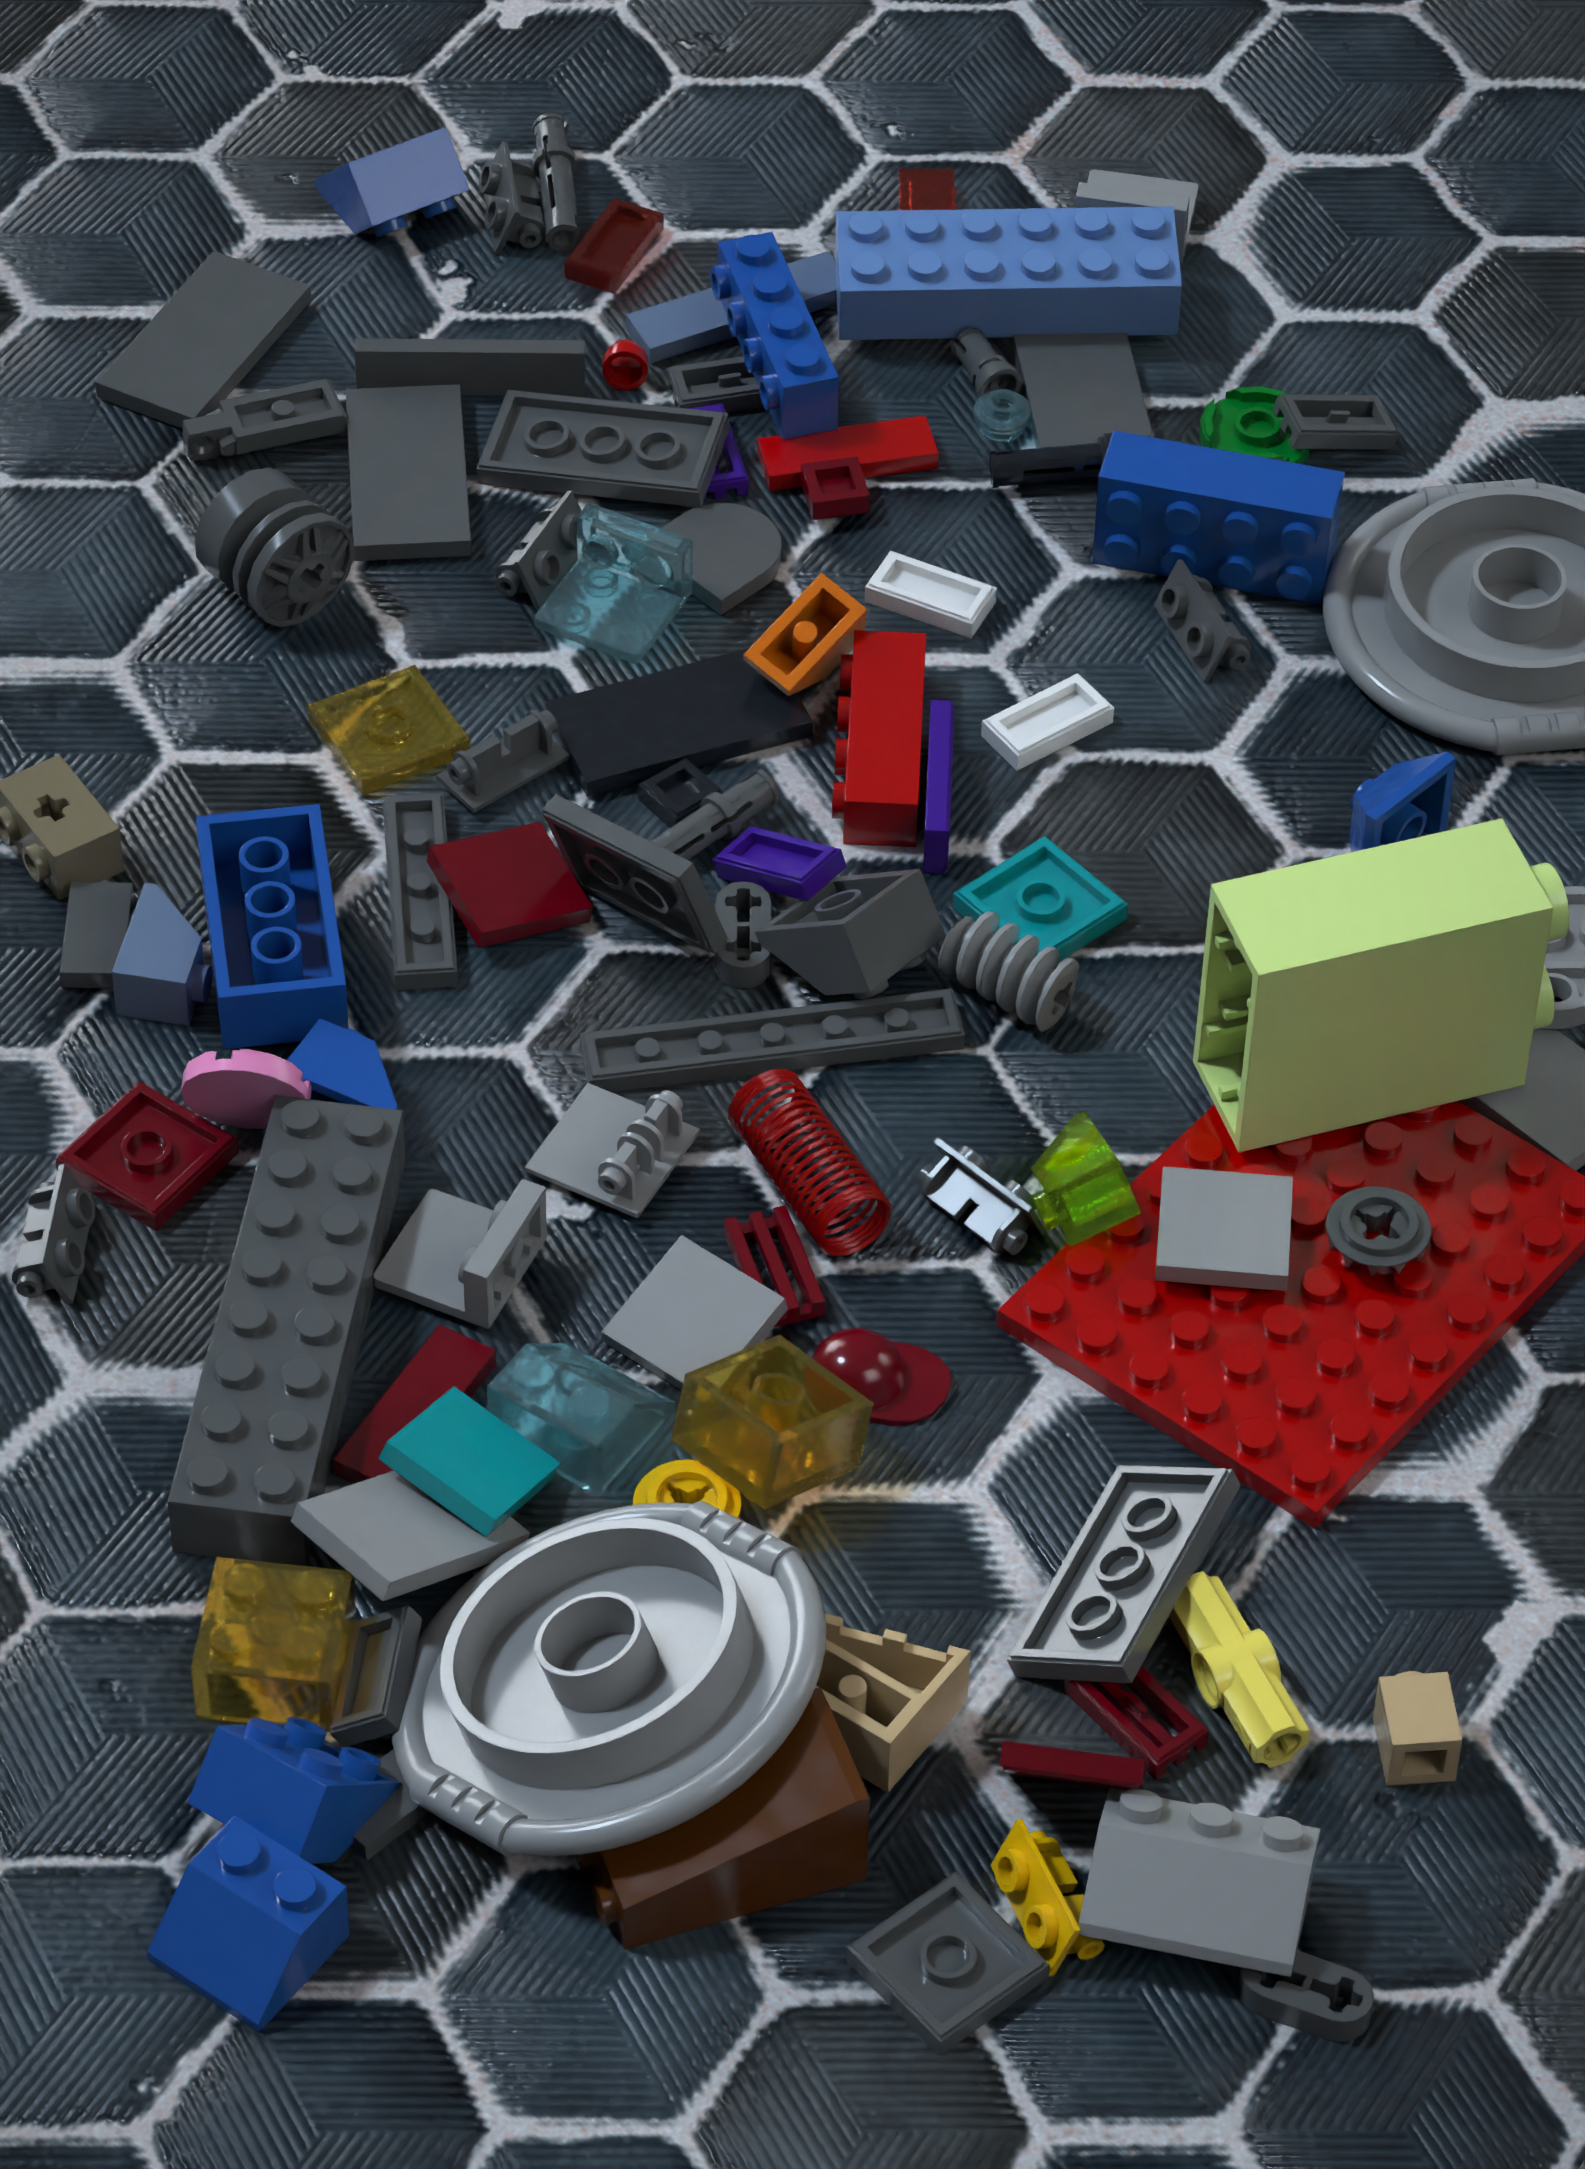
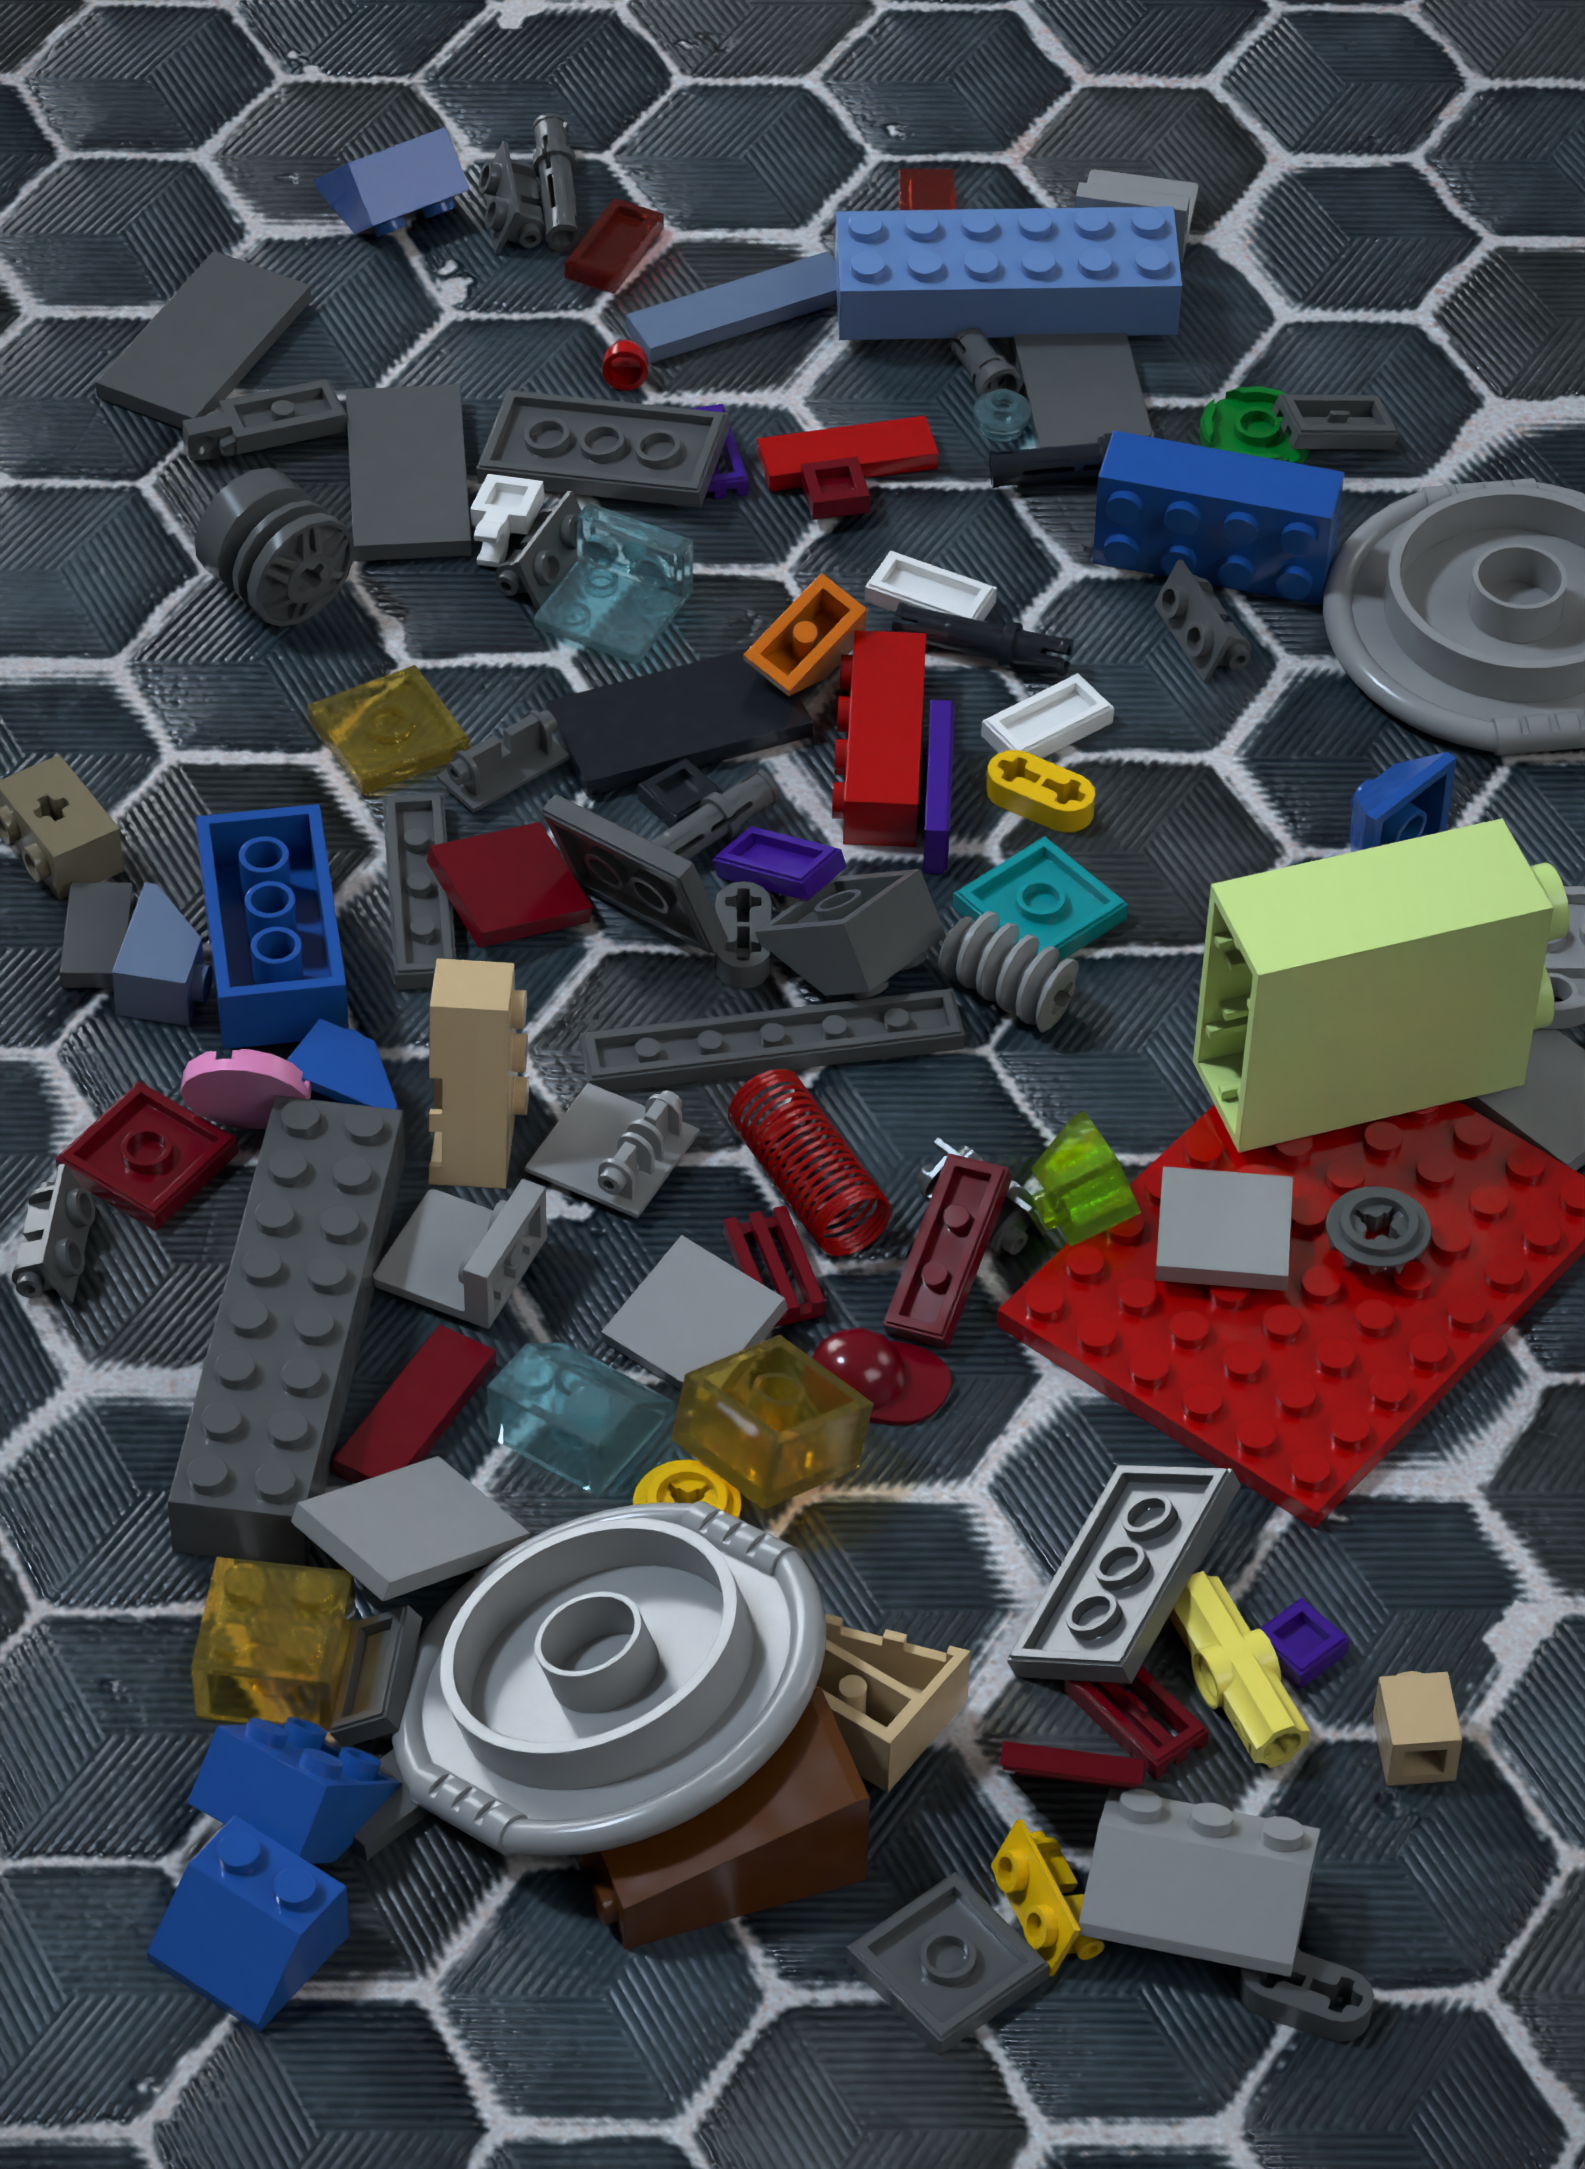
dark grey tile [355,338,585,397] -> none
teal tile [378,1386,561,1537] -> none
dark grey tile [640,503,782,615] -> none
dark grey tile [668,356,764,413] -> none
blue brick [710,232,839,440] -> none
none -> tan wedge [429,958,529,1189]
none -> white plate [470,474,545,567]
none -> dark red tile [883,1153,1013,1349]
none -> black pin [891,602,1073,676]
none -> yellow beam [986,750,1095,833]
none -> dark purple tile [1259,1597,1350,1690]

